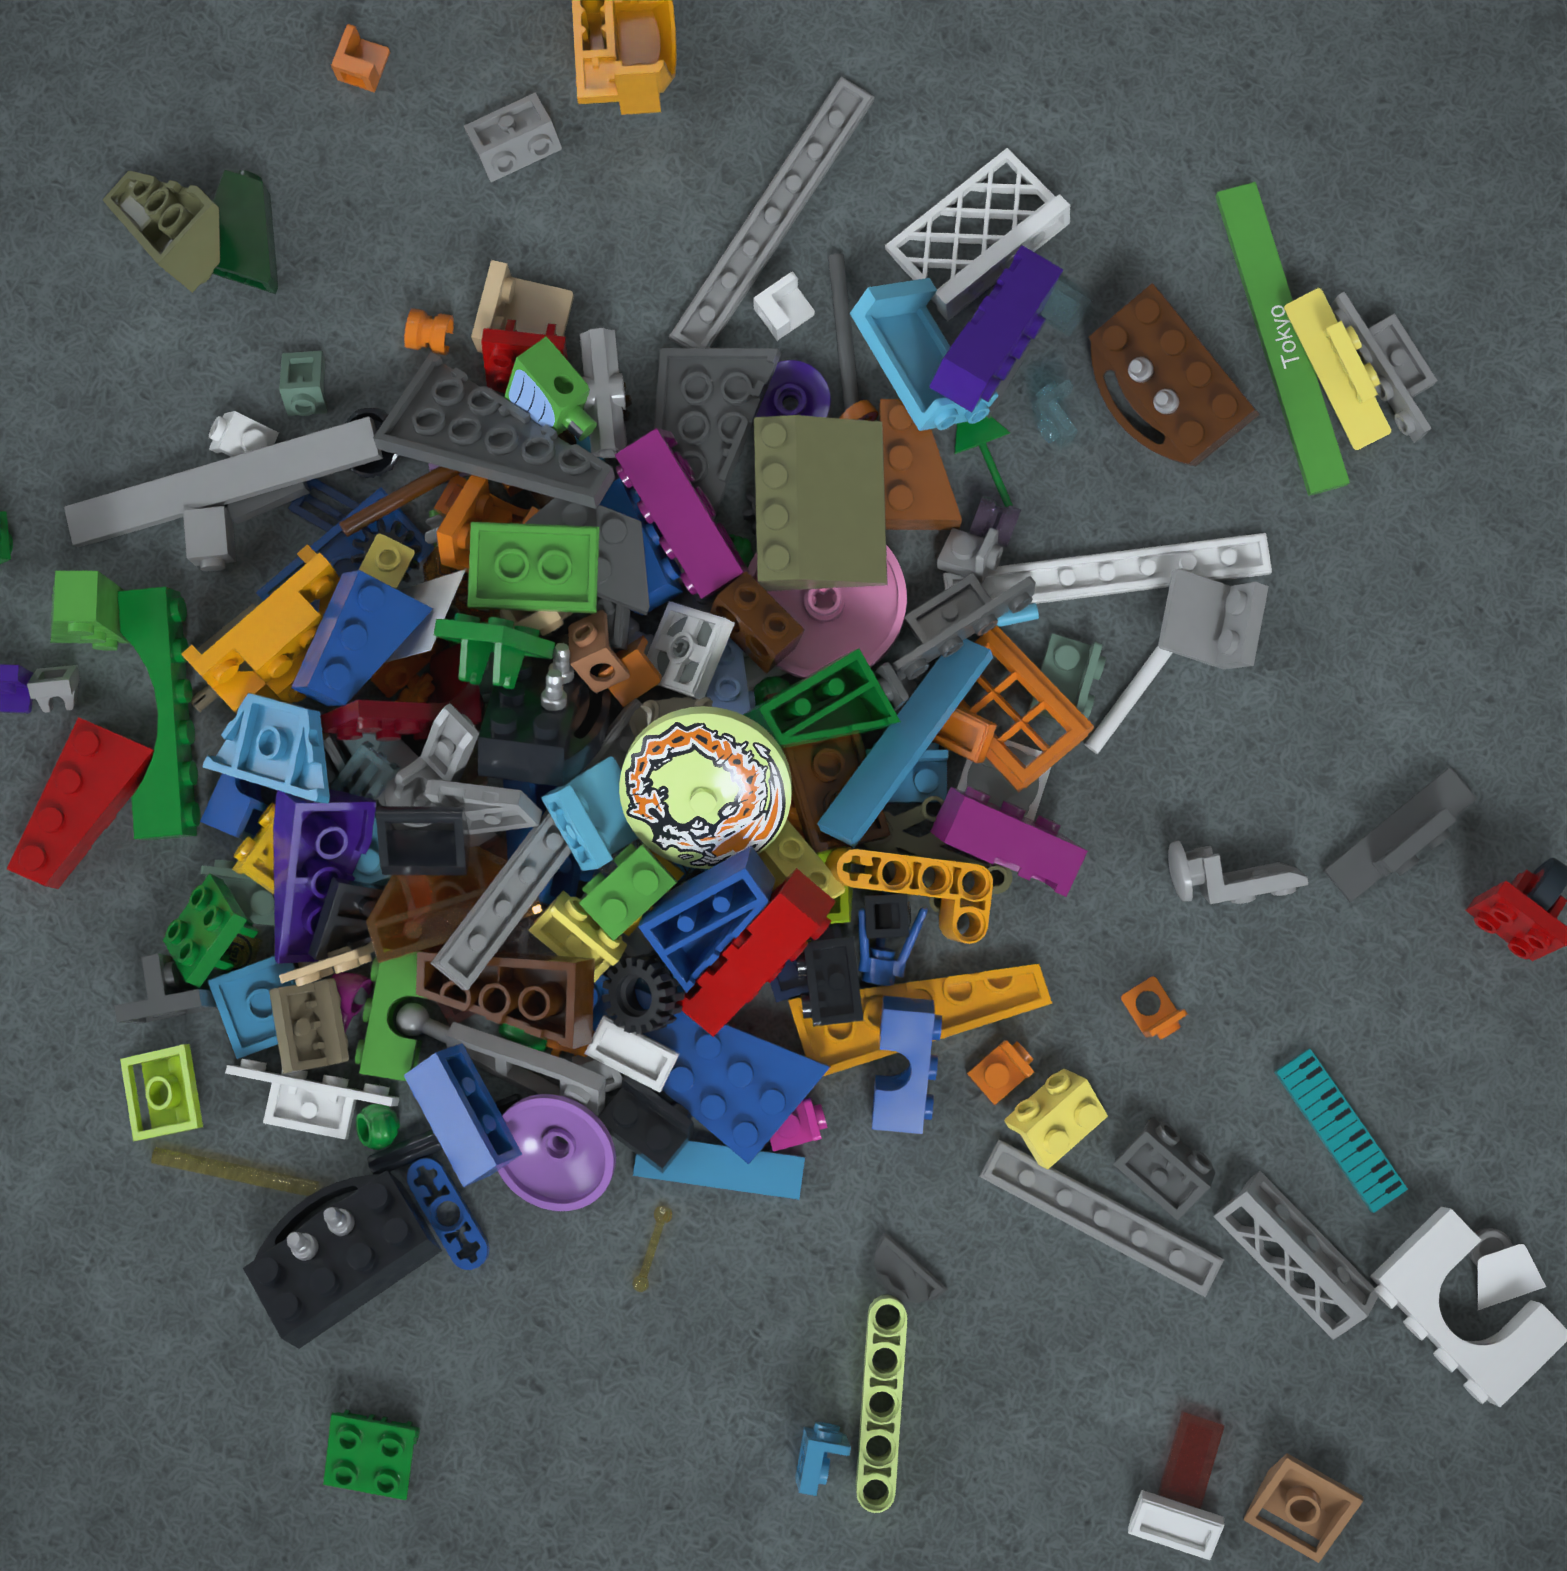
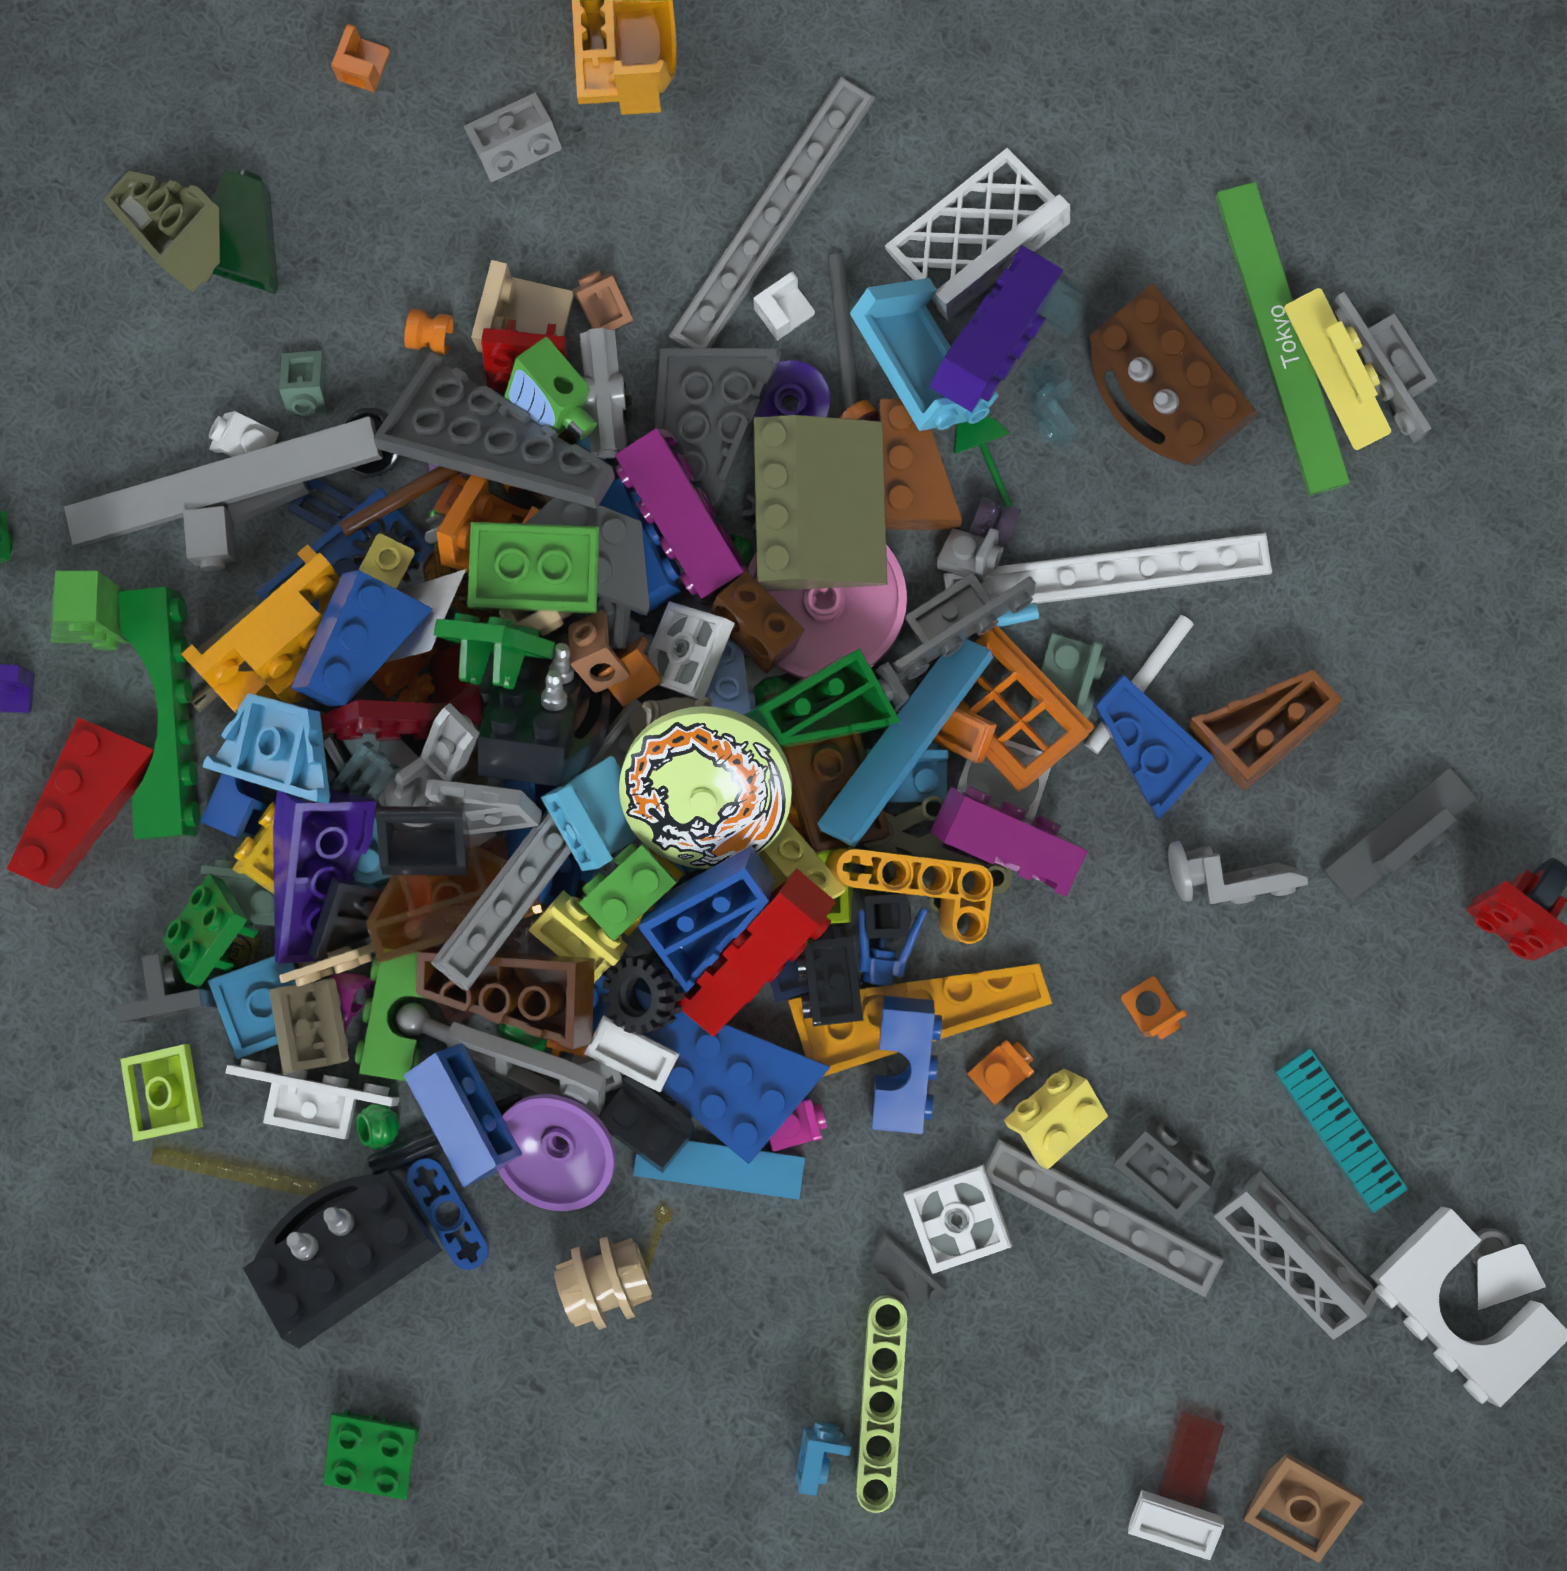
light grey tile [27,665,80,713] -> none
light grey bracket [1158,569,1269,670] -> none
none -> tan piece [554,1235,653,1330]
none -> nougat bracket [572,270,633,330]
none -> white piece [903,1164,1013,1274]
none -> blue wing [1093,675,1214,819]
none -> dark orange wedge [1188,669,1342,791]

